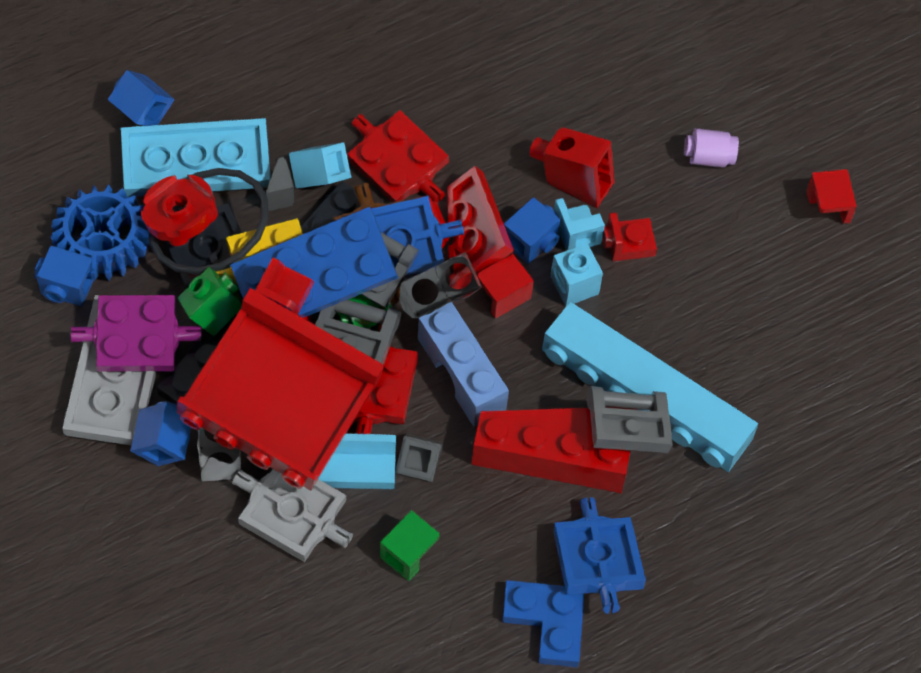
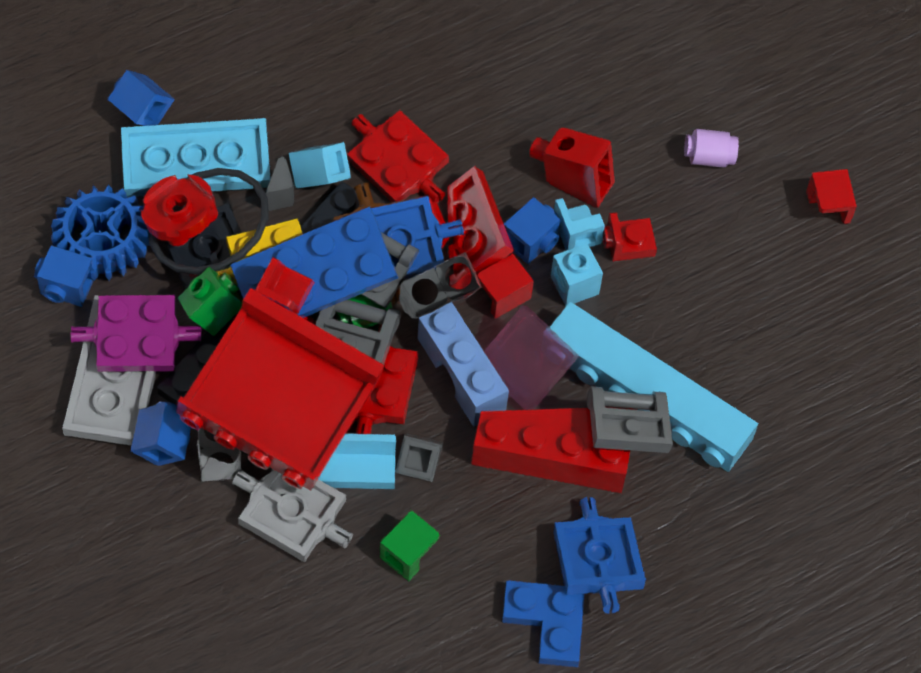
none -> clear pink tile [484,305,579,410]

